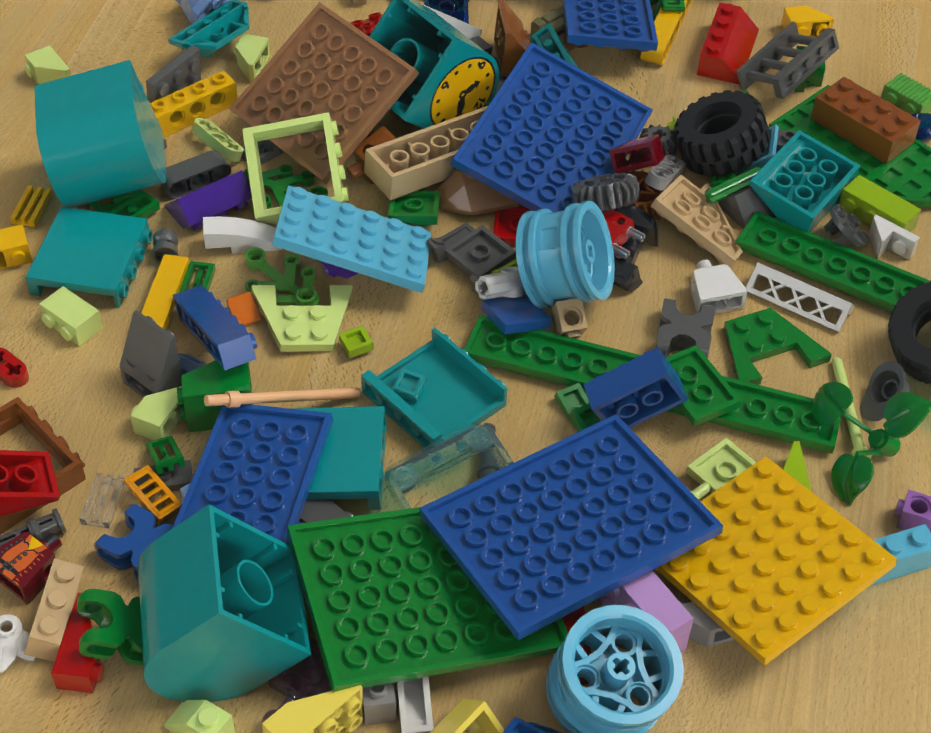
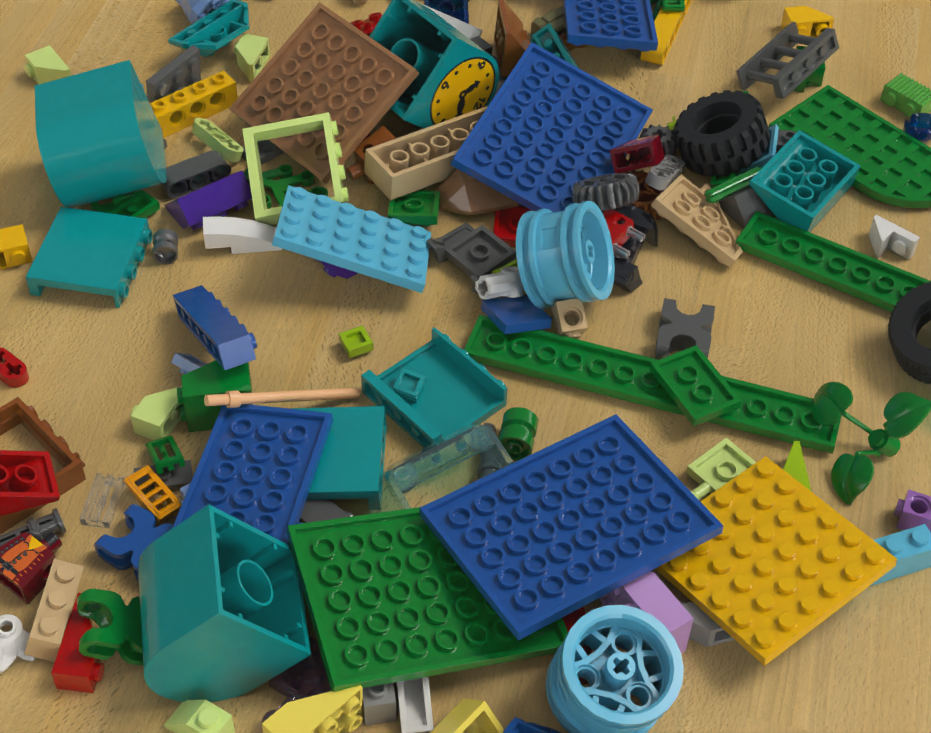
yellow tile [10,185,53,228] -> none
yellowish green brick [39,286,103,346] -> none
dark grey slope [120,310,182,398] -> none
yellow slope [141,254,190,330] -> none
green tile [179,261,216,293] -> none
orange slope [226,292,262,326] -> none
bright green plant [245,247,319,306] -> none
yellowish green wing [251,285,353,352] -> none
green slope [554,383,601,432] -> none
blue brick [584,347,688,428] -> none
white torso [690,260,748,314] -> none
red slope [697,2,759,85] -> none
green wing [723,308,832,385] -> none
white fence [746,263,855,332] -> none
dark orange brick [811,77,921,164] -> none
dark grey plate [824,204,871,248] -> none
yellowish green bar [832,357,872,459] -> none
lime brick [839,175,922,232] -> none
dark grey piece [860,361,910,422] -> none
none -> green wheel [497,407,539,460]

